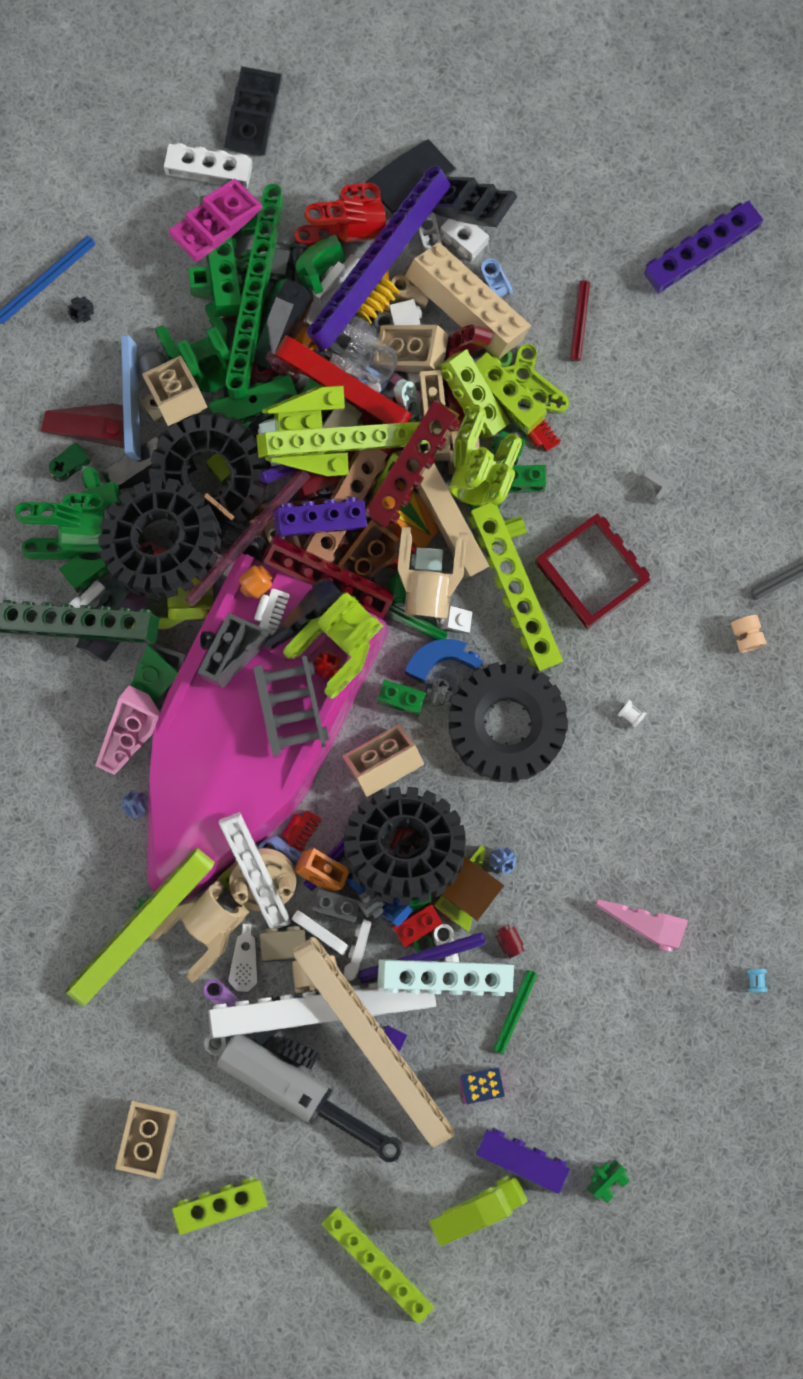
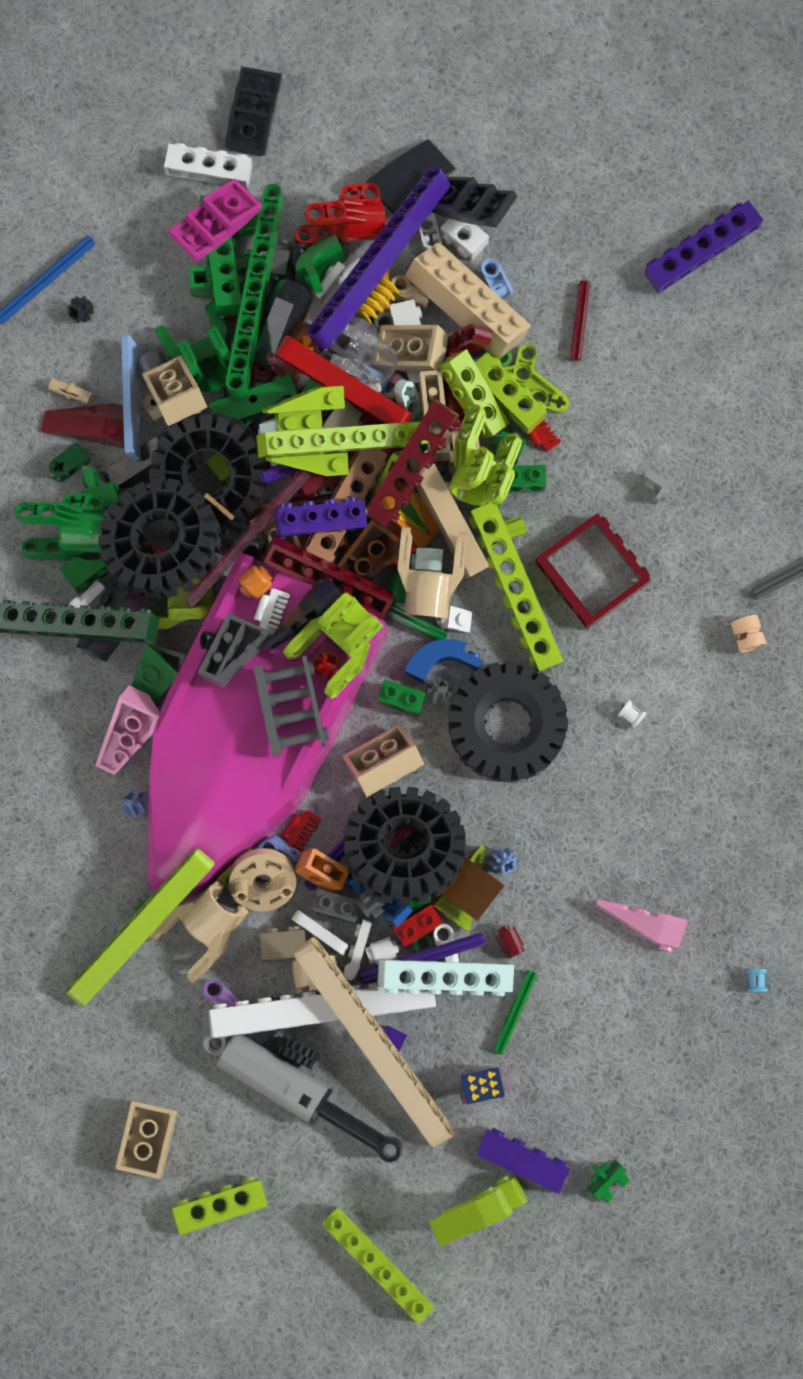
white tile [219,812,291,929] -> none
white piece [228,924,257,992] -> none
none -> tan pin [48,377,93,405]
none -> white brick [365,937,399,965]

